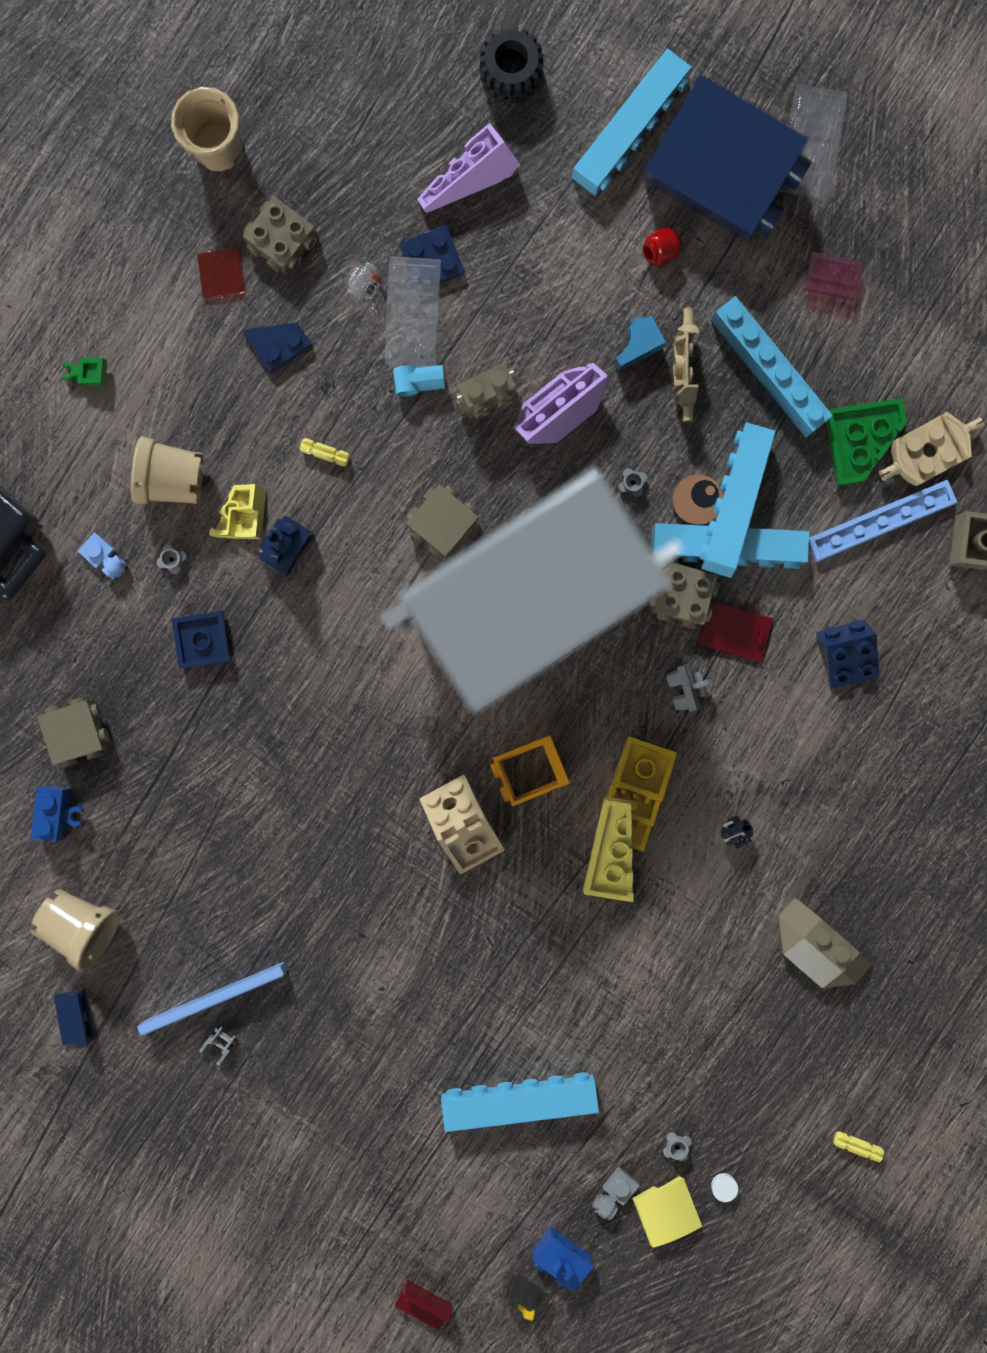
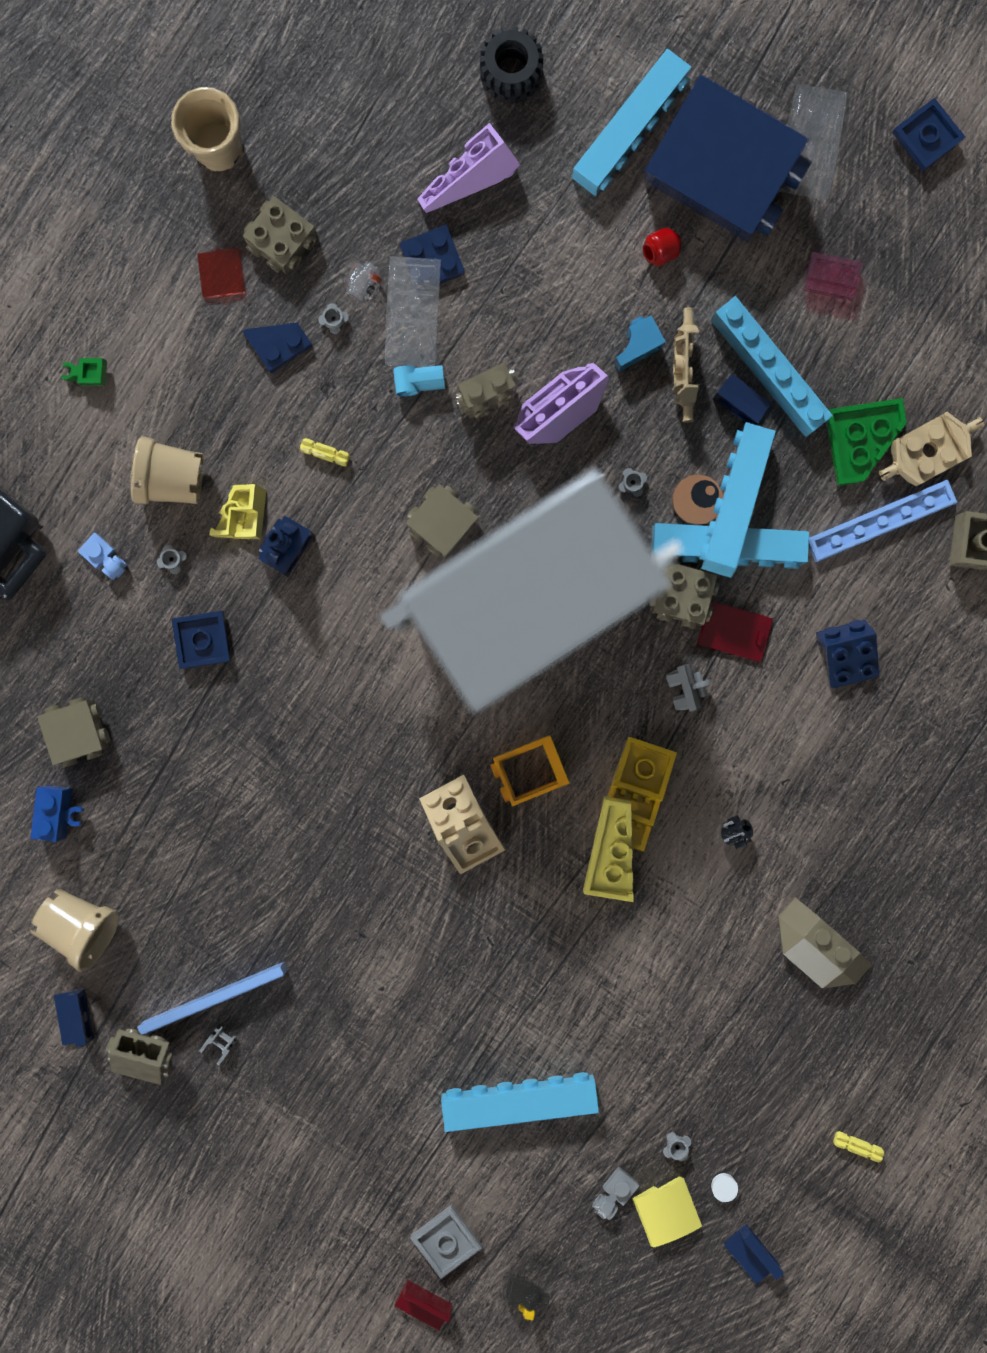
blue brick [532,1226,593,1292] -> none
none -> dark tan brick [106,1029,173,1085]
none -> light grey plate [318,303,349,334]
none -> light grey tile [410,1204,482,1279]
none -> dark blue panel [713,374,771,425]
none -> dark blue panel [724,1224,784,1284]
none -> dark blue plate [892,97,965,172]

